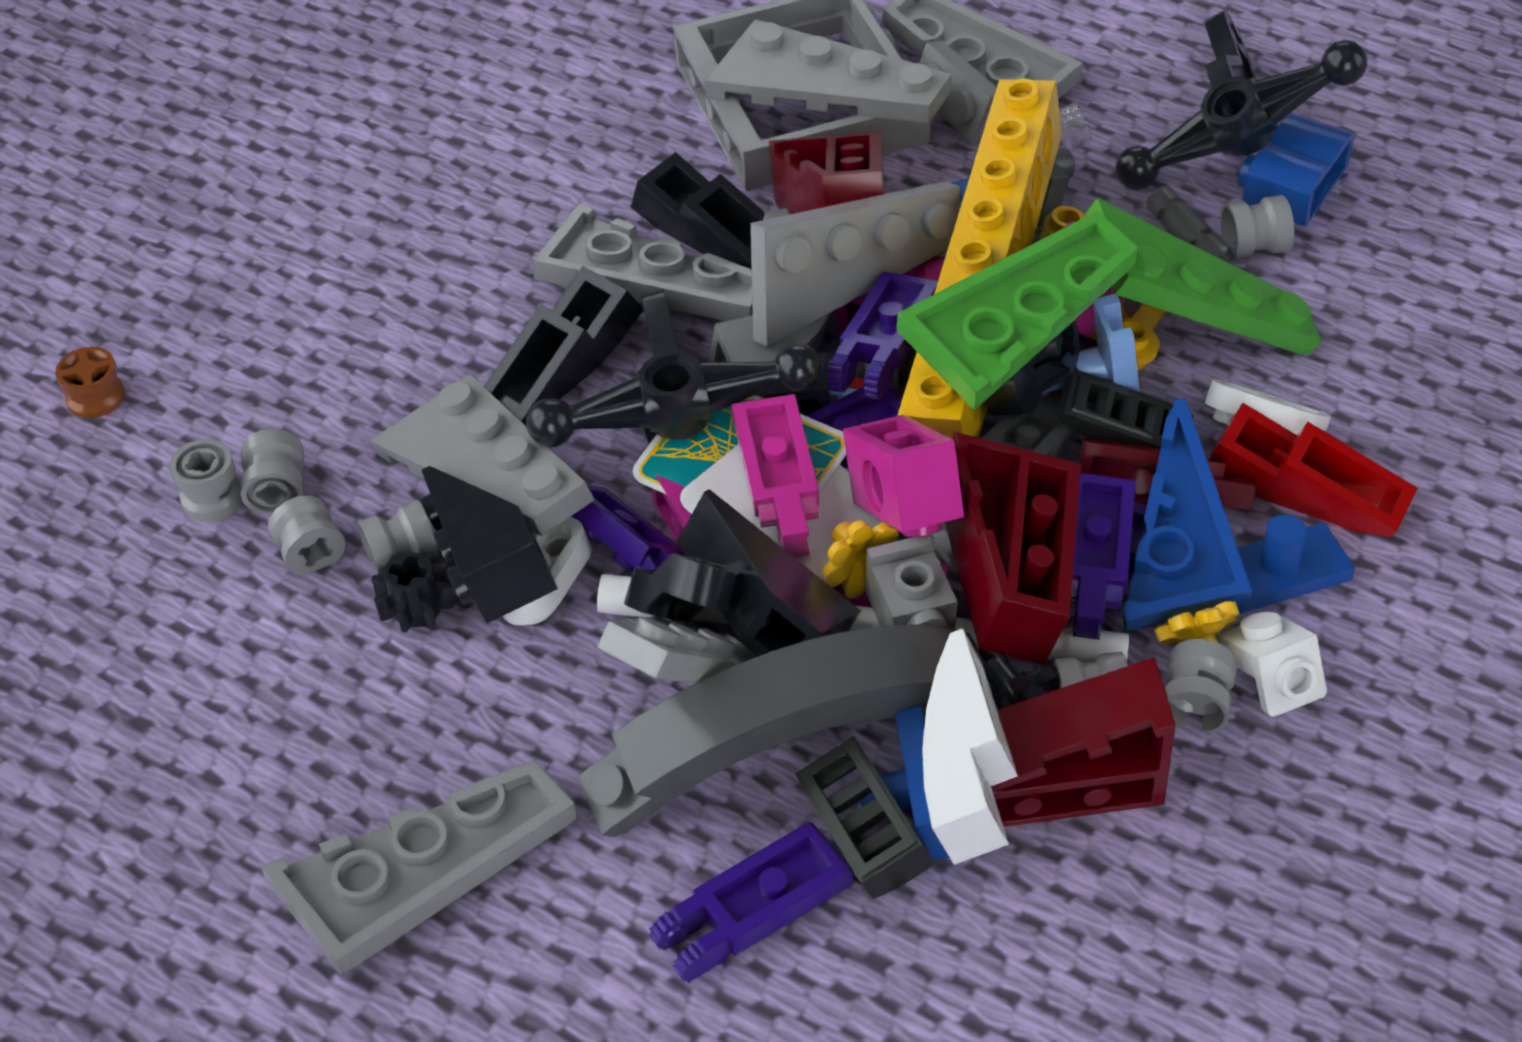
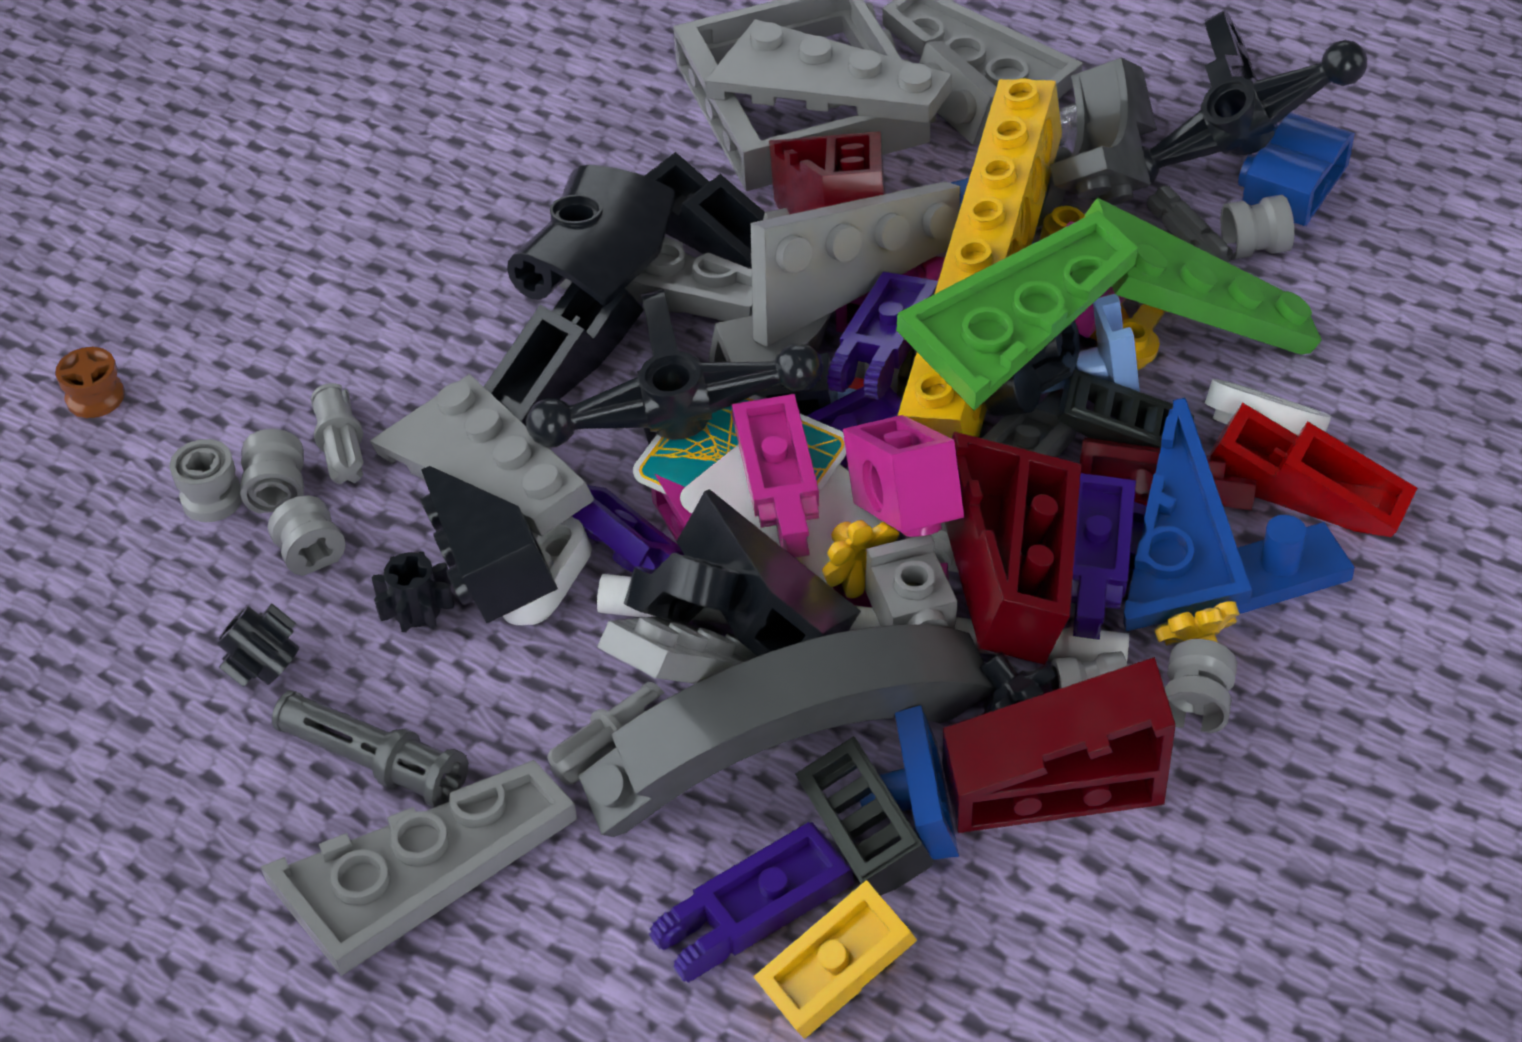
light grey wheel [357,500,440,575] -> none
white slope [922,628,1018,865] -> none
white bracket [1217,612,1327,717] -> none
none -> black gear [215,603,300,687]
none -> dark grey pin [272,690,468,808]
none -> light grey axle [311,383,363,484]
none -> black panel [507,165,675,306]
none -> light grey axle [547,682,665,785]
none -> yellow hinge [753,880,917,1039]
none -> dark grey arch [1050,57,1157,205]

